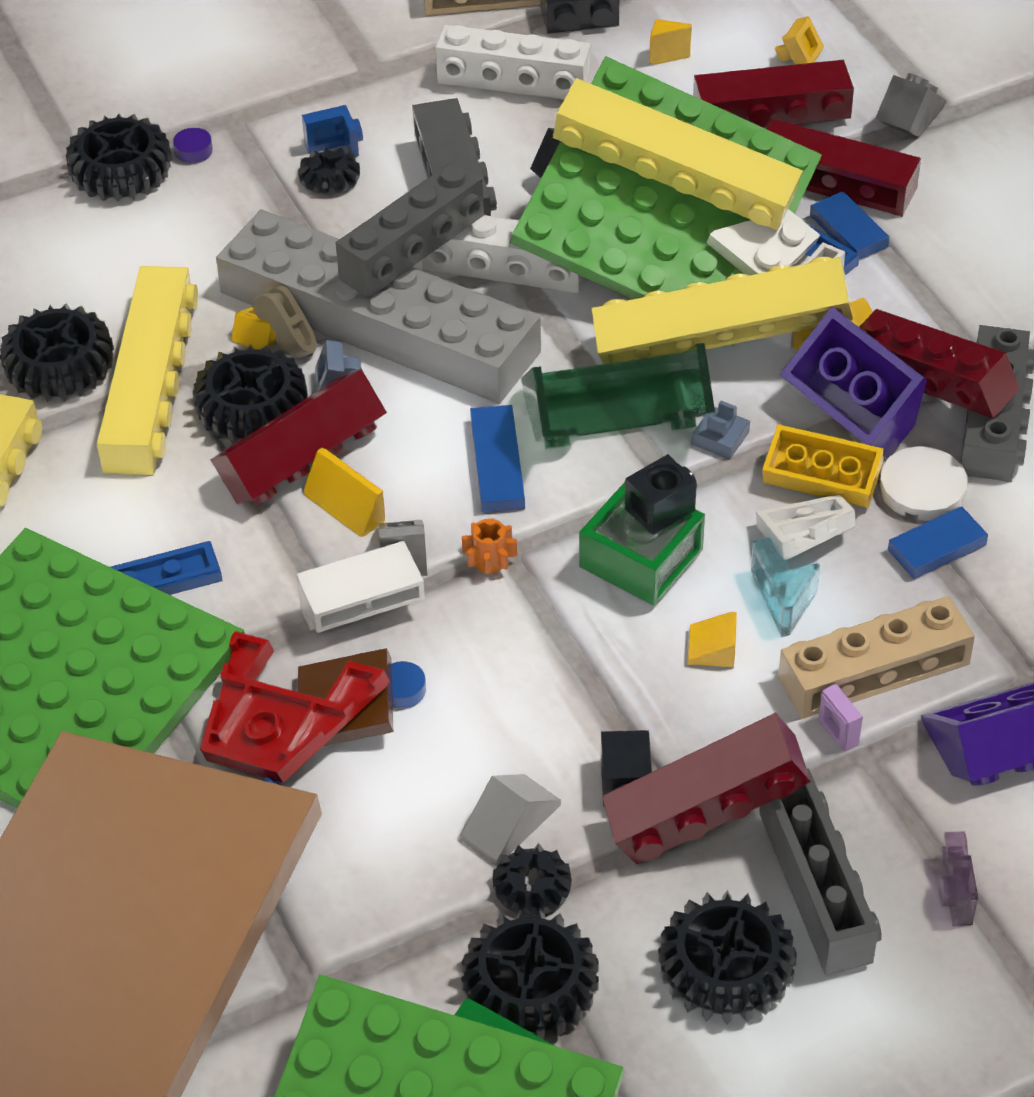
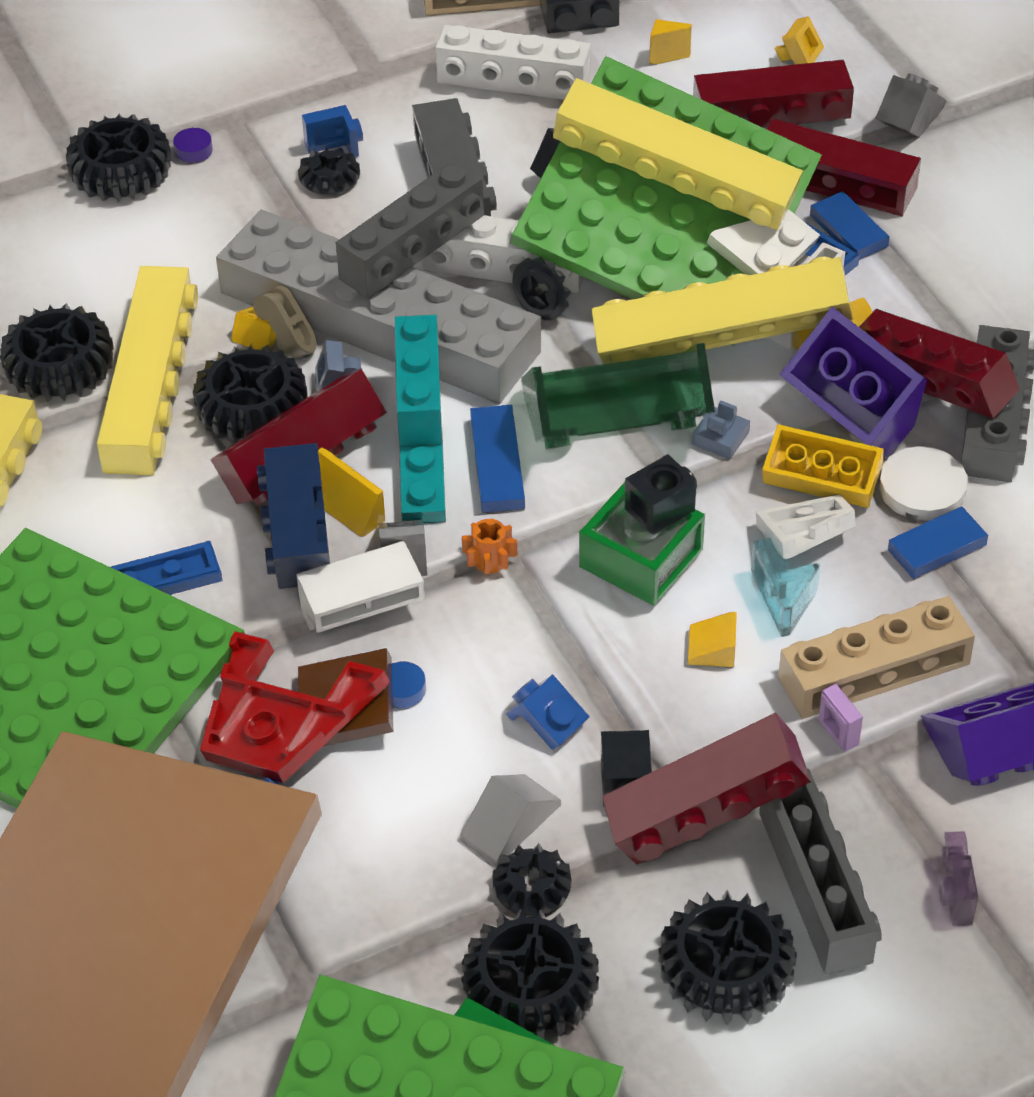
none -> dark blue wedge [257,443,330,589]
none -> teal bracket [395,314,446,523]
none -> blue bracket [506,674,590,750]
none -> black gear [512,257,571,320]

